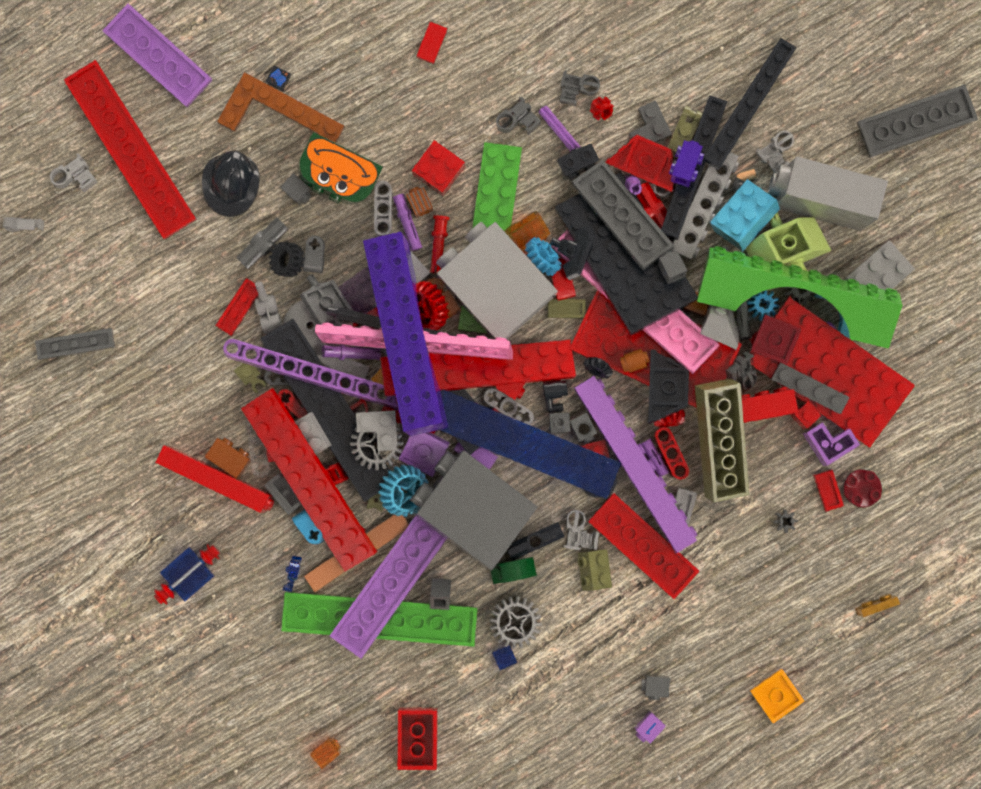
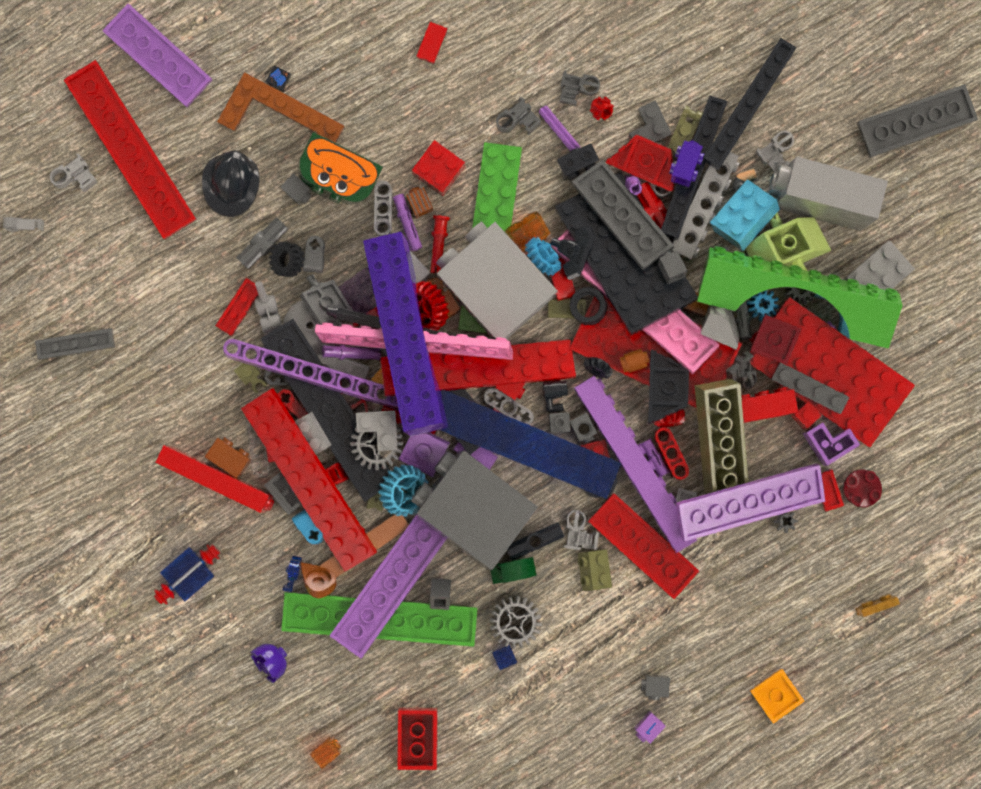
none -> dark purple cylinder [250,643,287,683]
none -> dark orange piece [301,562,337,599]
none -> black tyre [570,287,607,325]
none -> plate [676,463,825,541]

